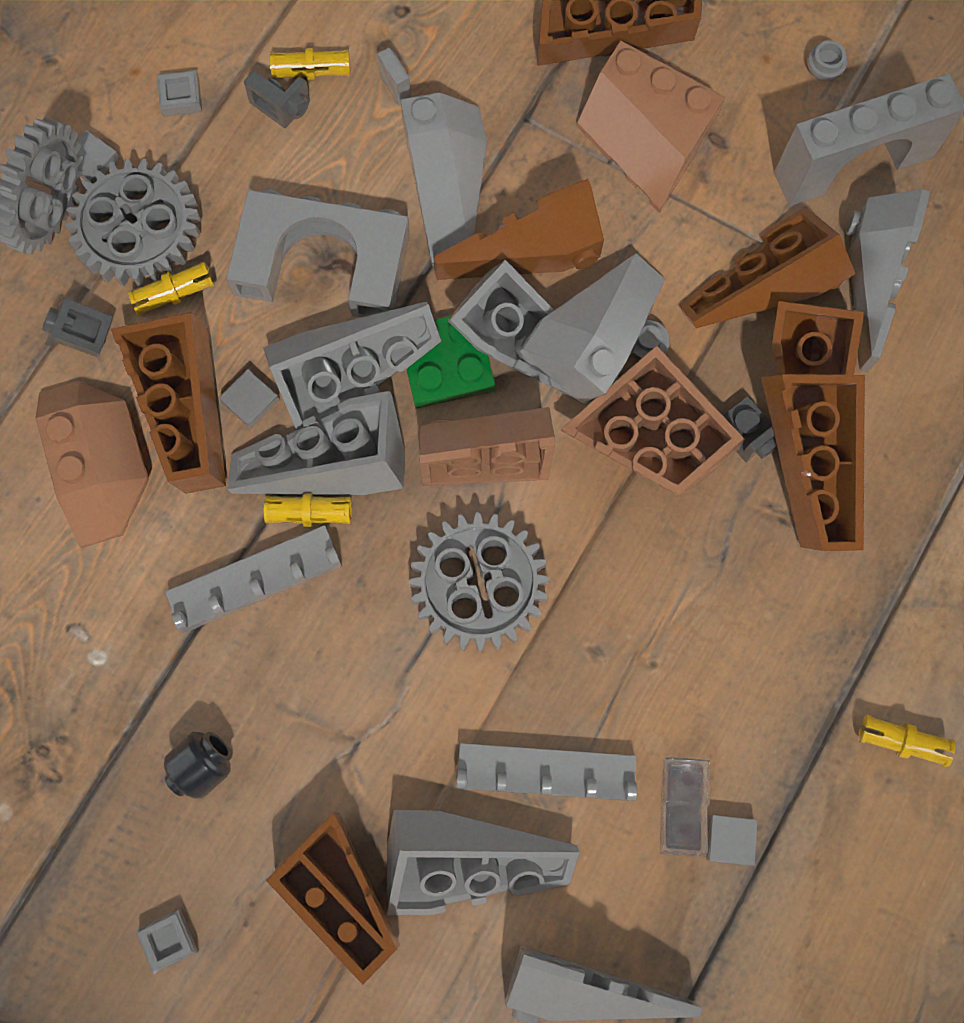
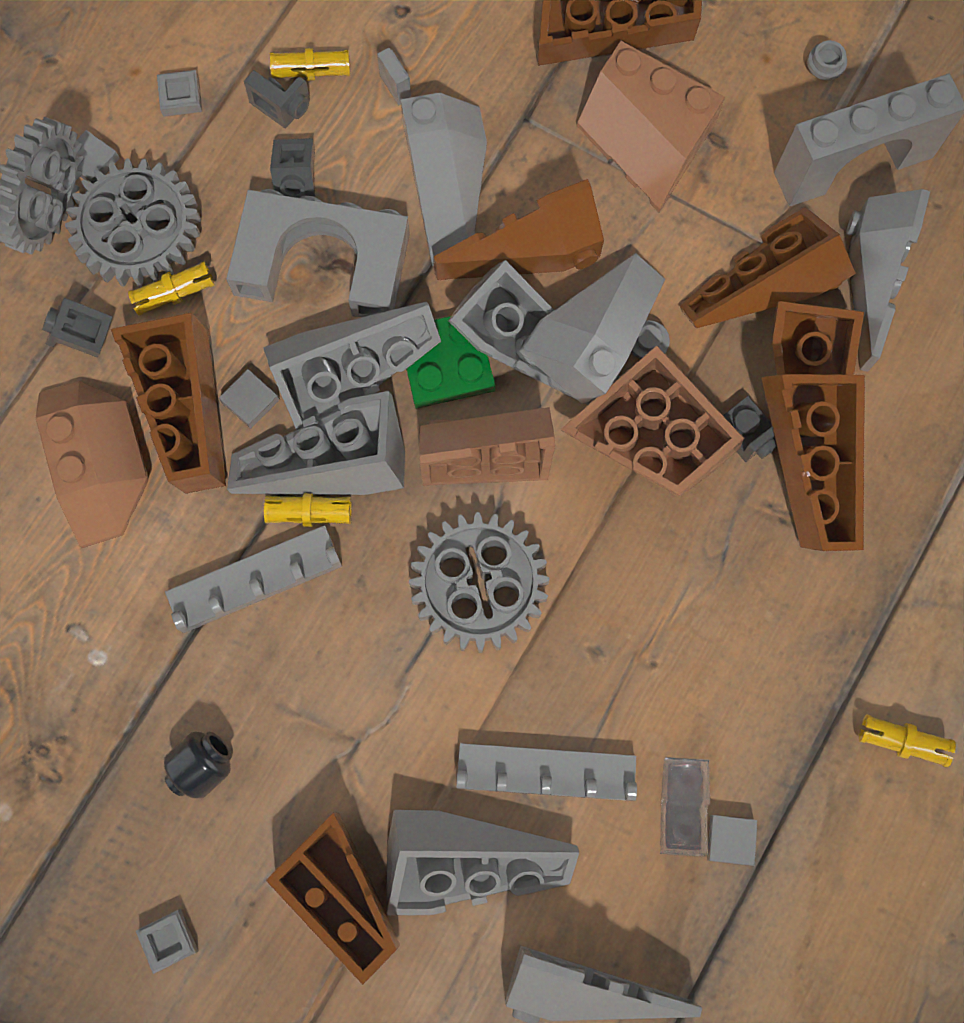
none -> dark grey bracket [270,138,315,198]

